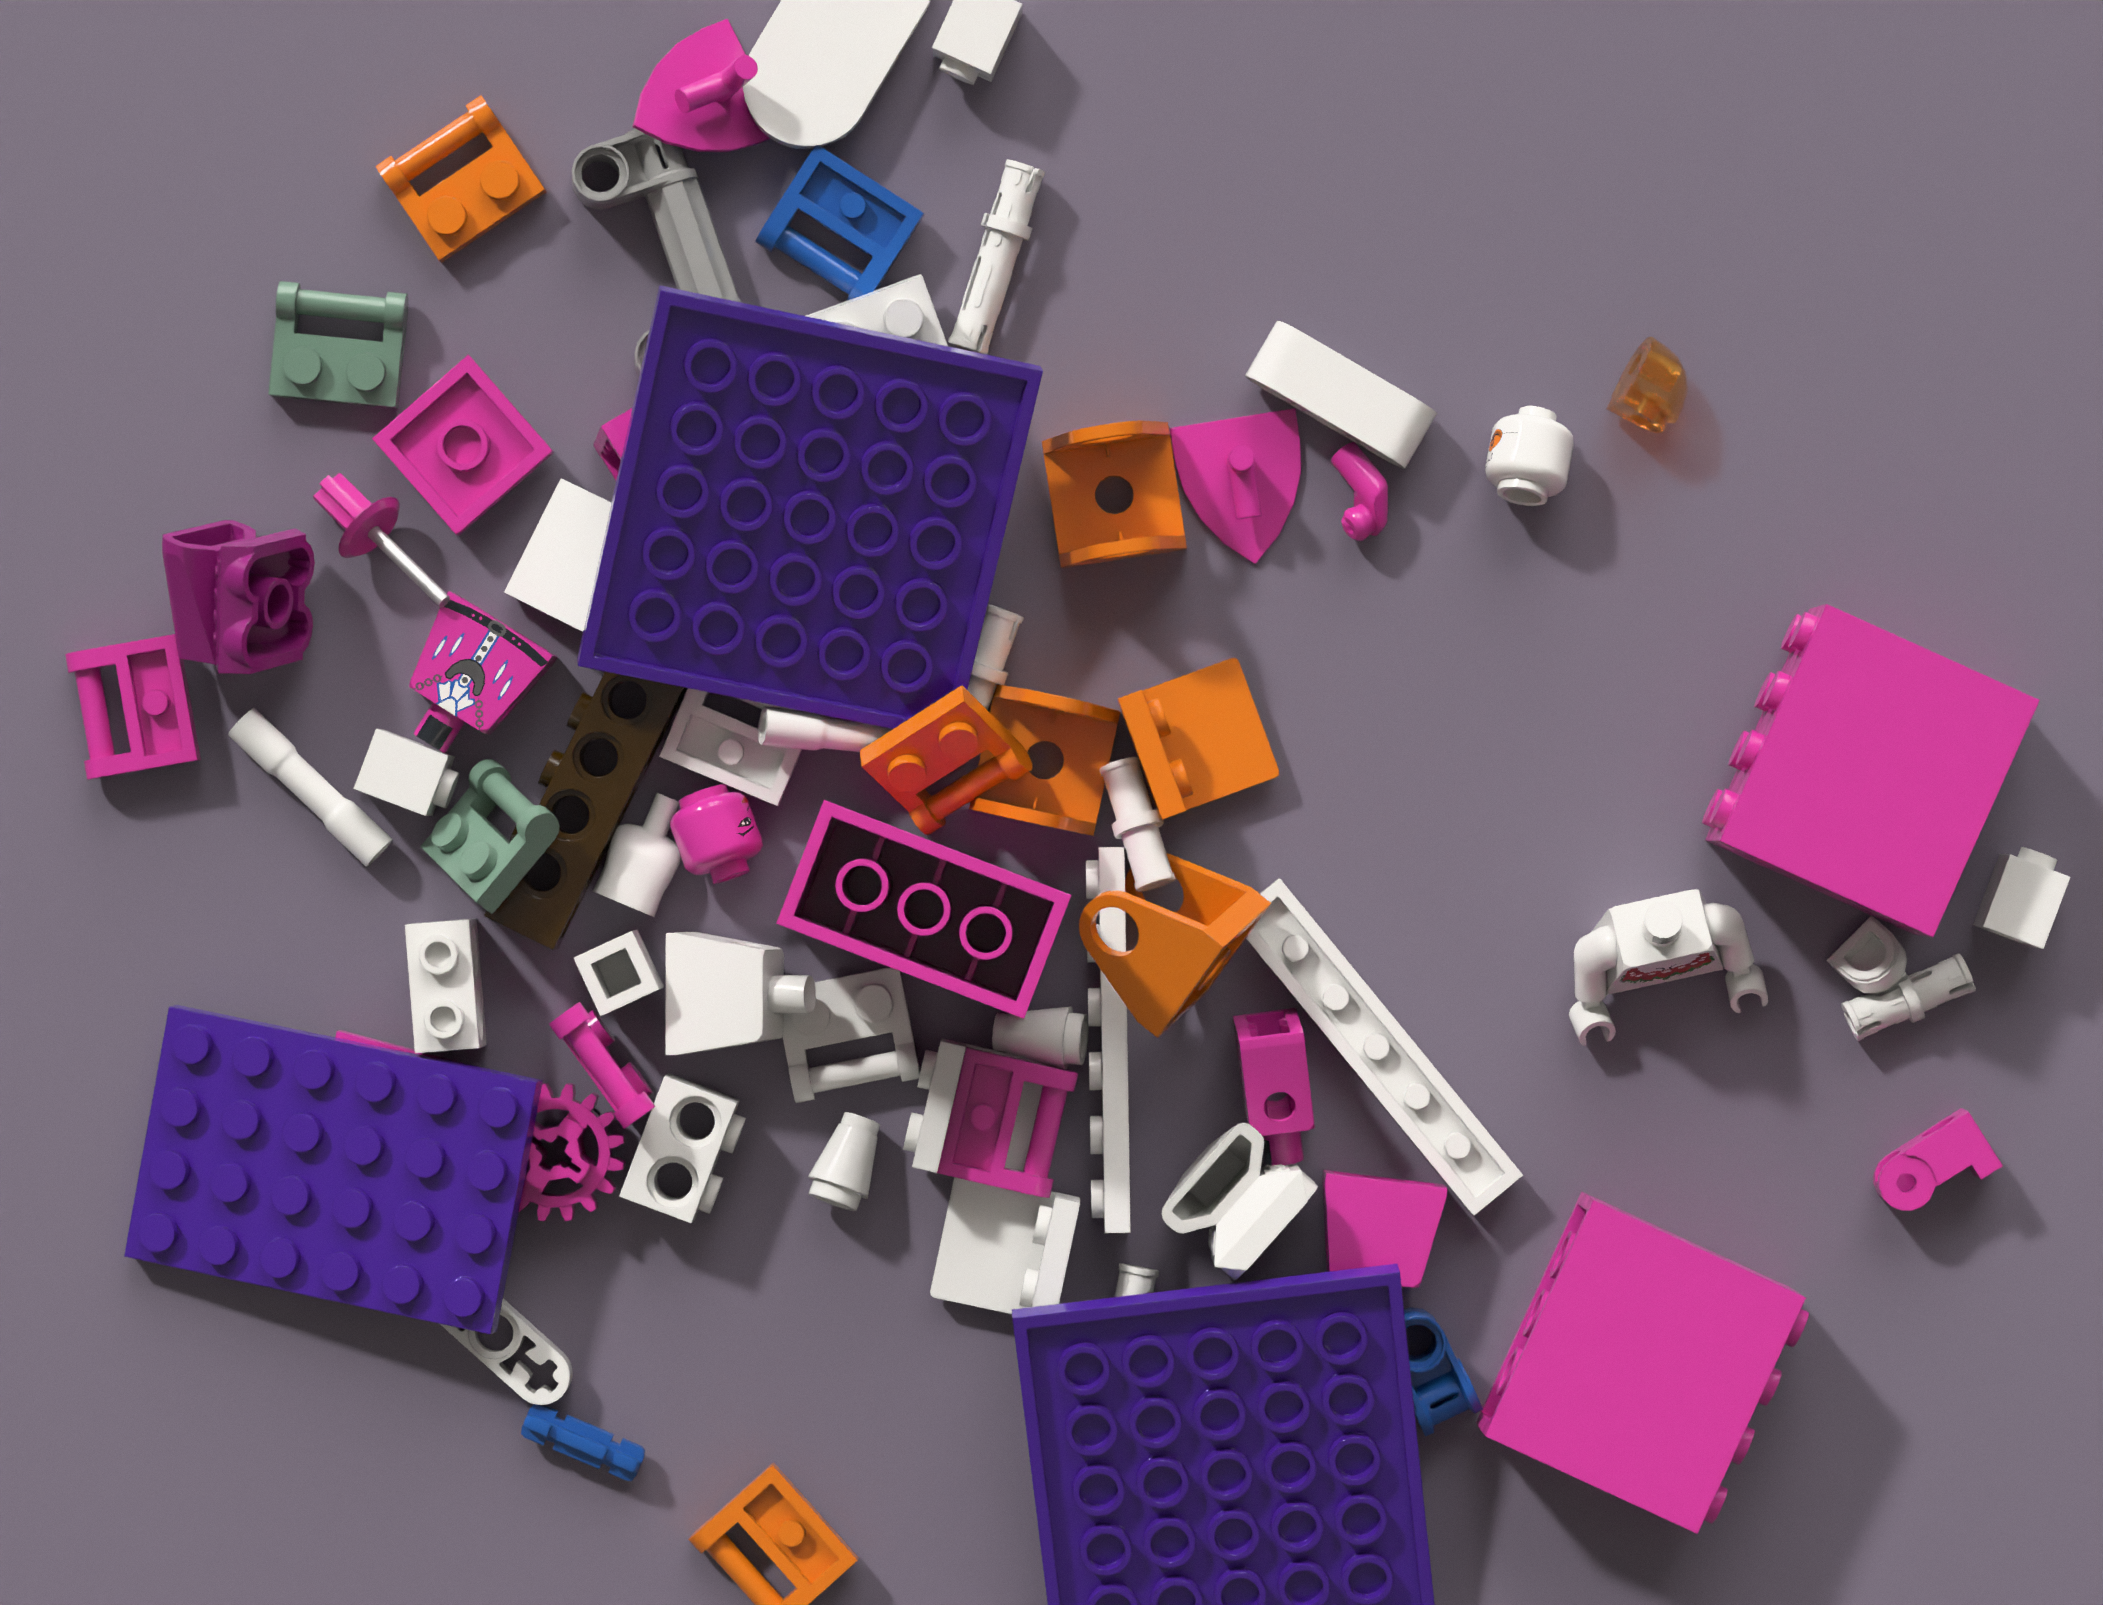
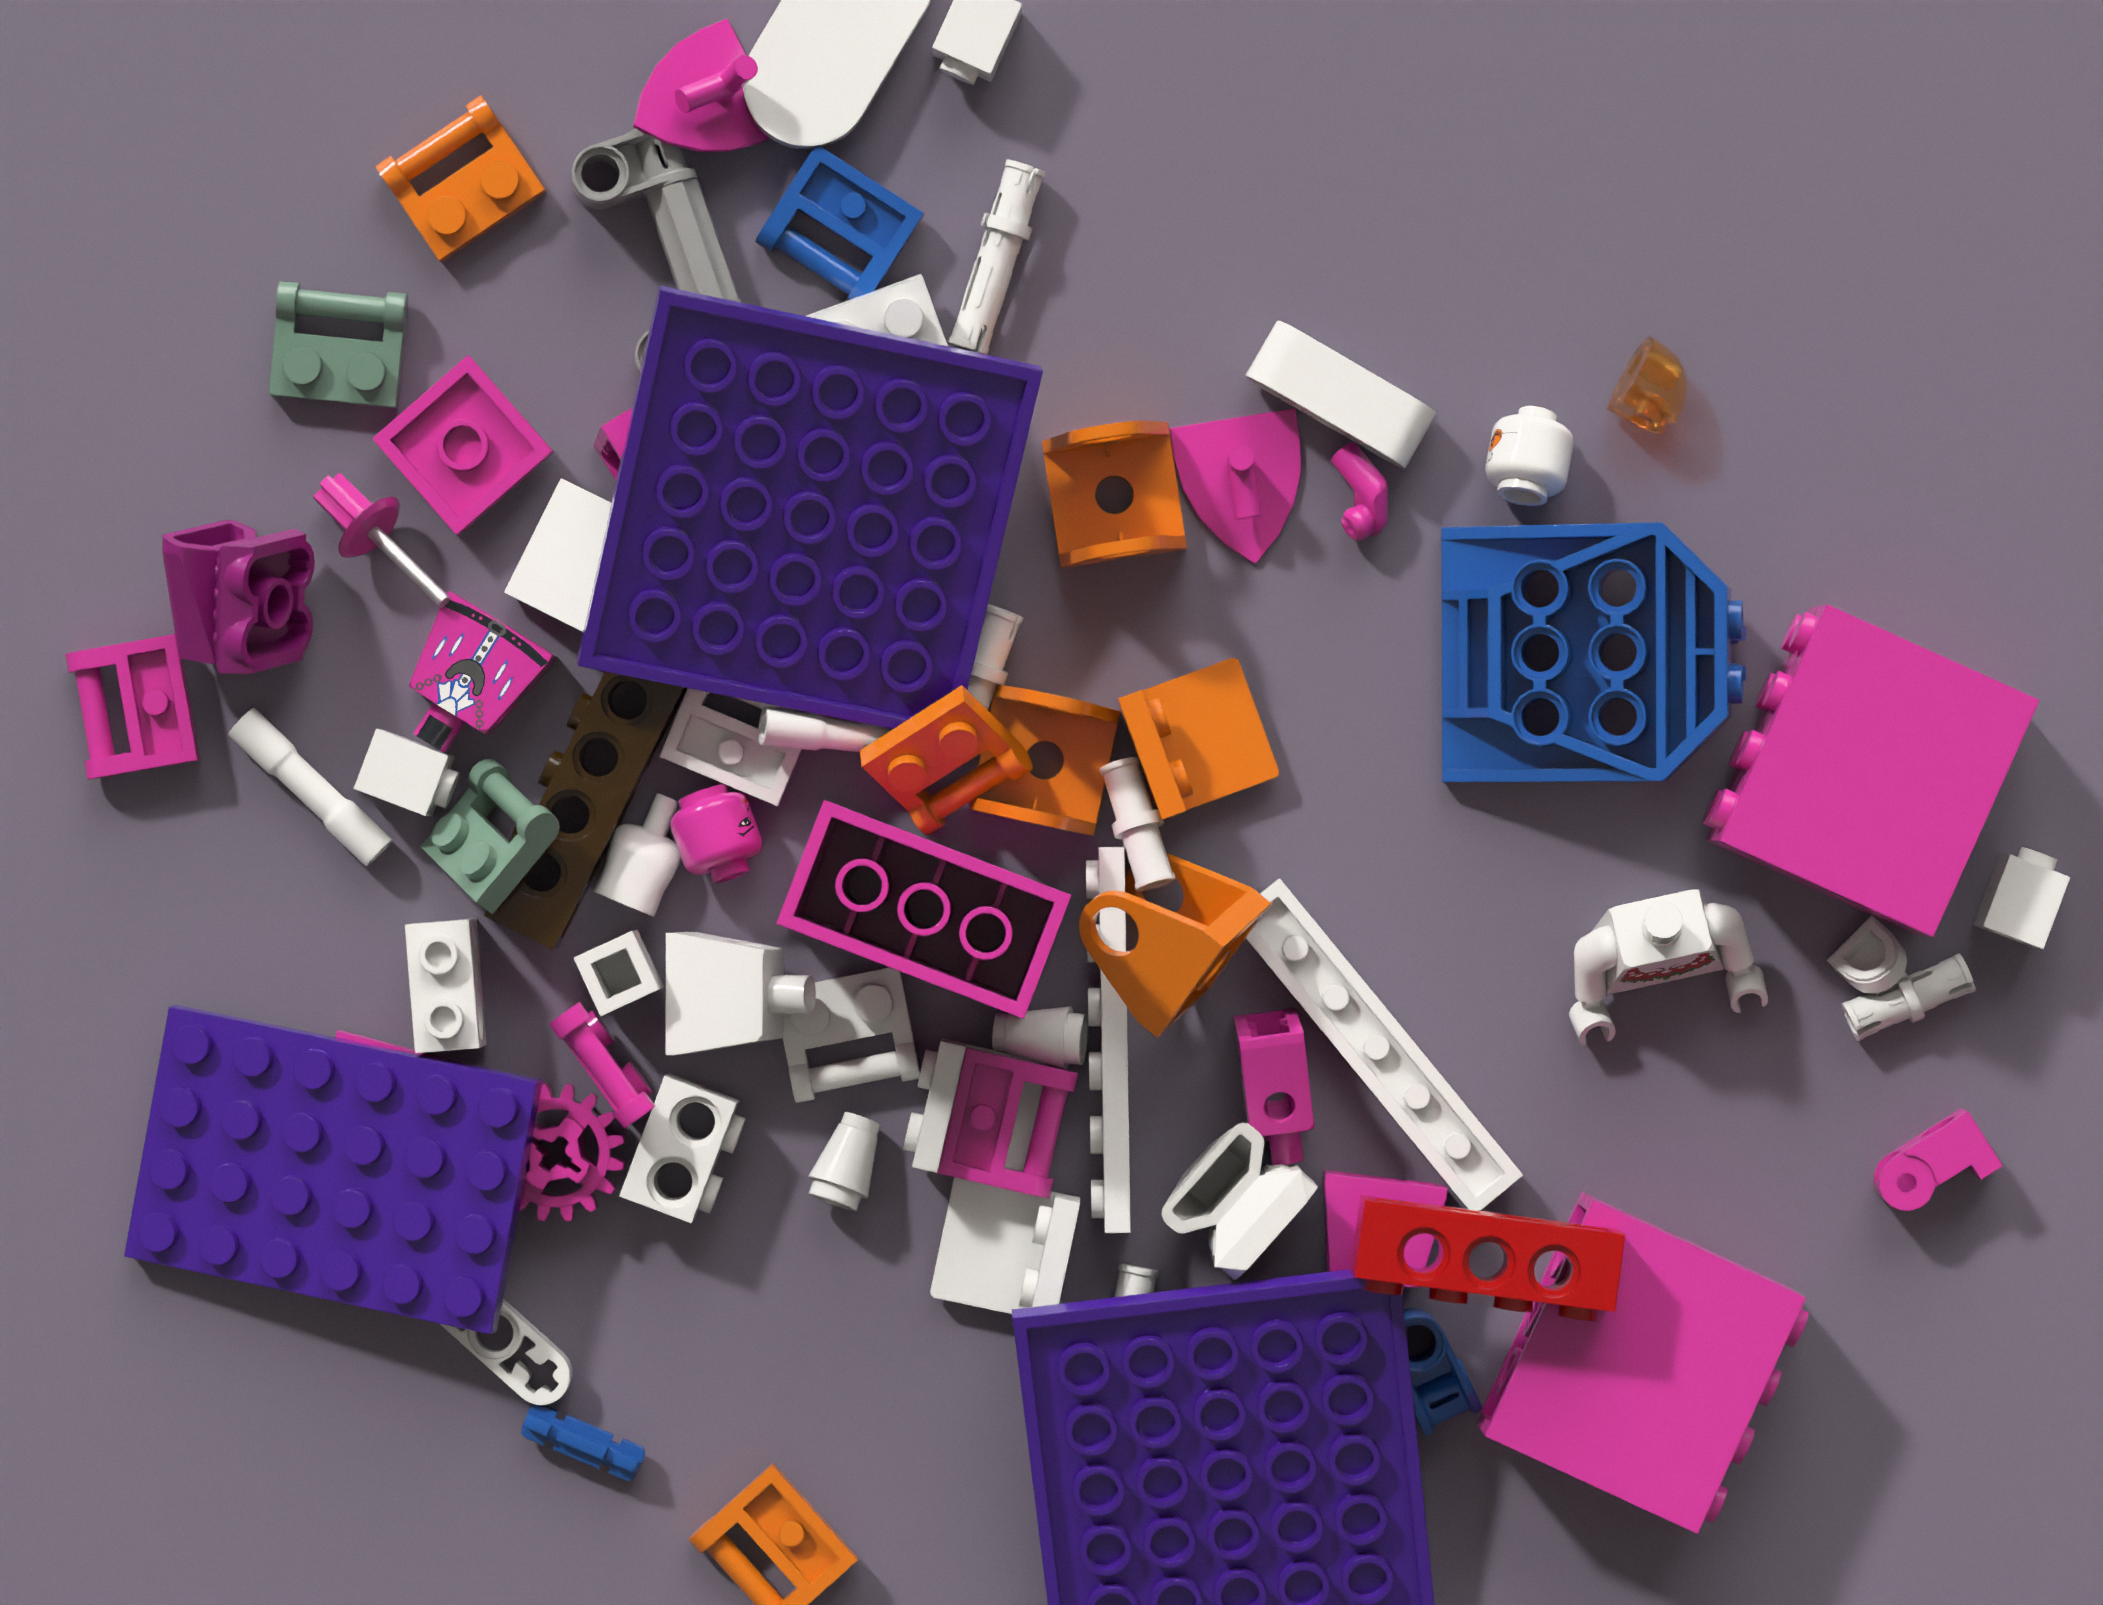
none -> red brick [1350,1195,1626,1321]
none -> blue hinge [1441,522,1746,782]

